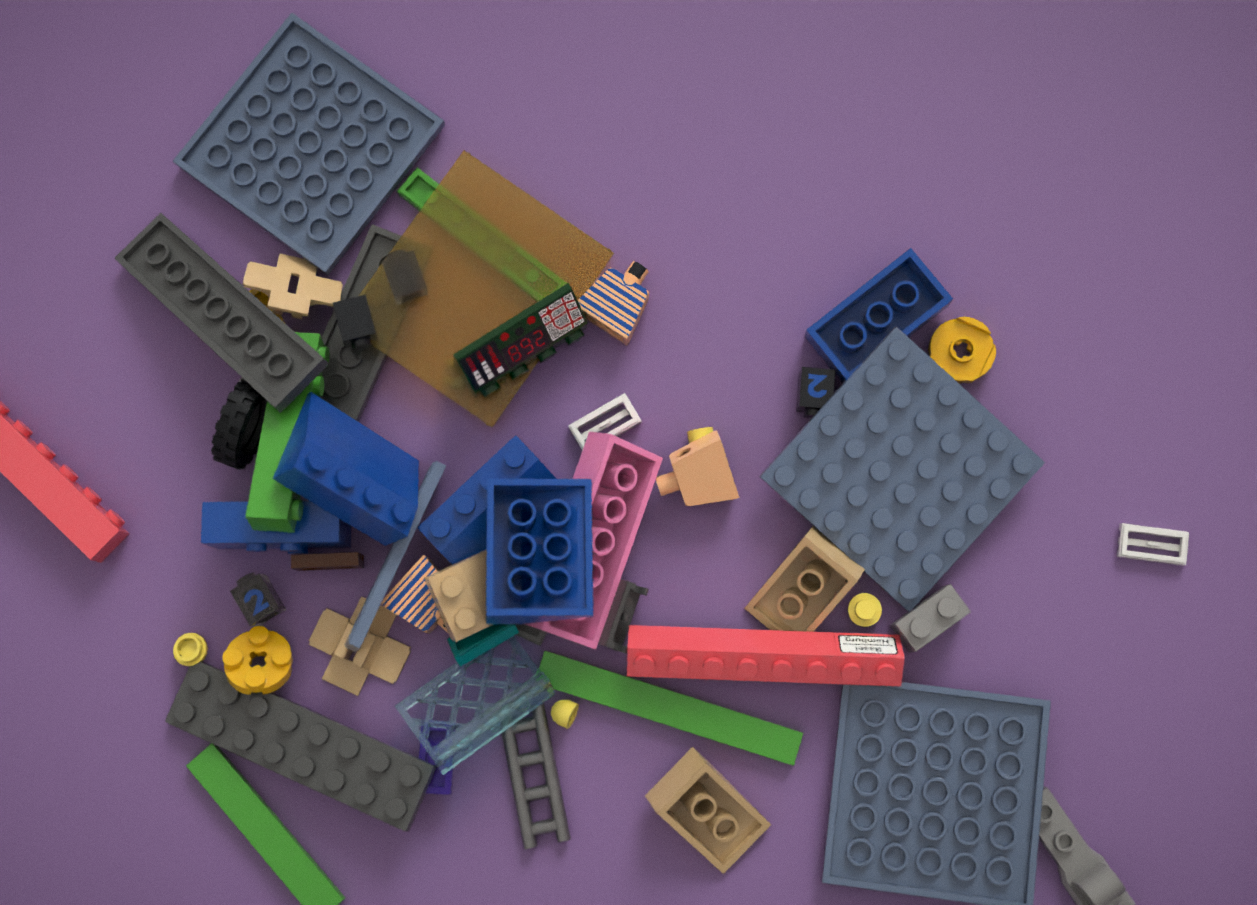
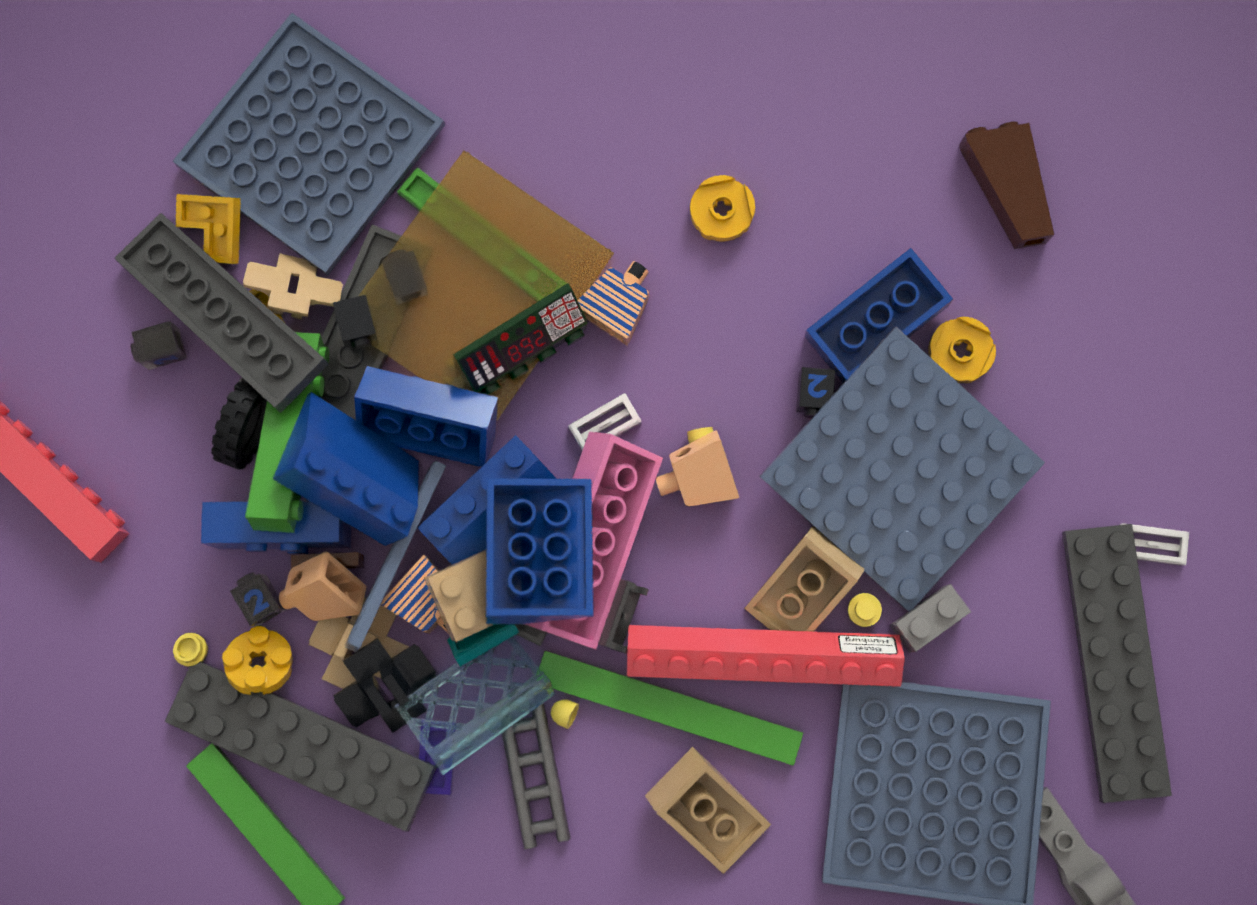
none -> clear smoke brick [130,321,187,370]
none -> yellow plate [176,194,241,264]
none -> light nougat torso [279,552,367,621]
none -> black piece [333,638,436,733]
none -> blue brick [354,366,498,467]
none -> yellow plate [690,175,755,242]
none -> reddish brown slope [959,121,1054,249]
none -> dark grey plate [1062,524,1172,803]

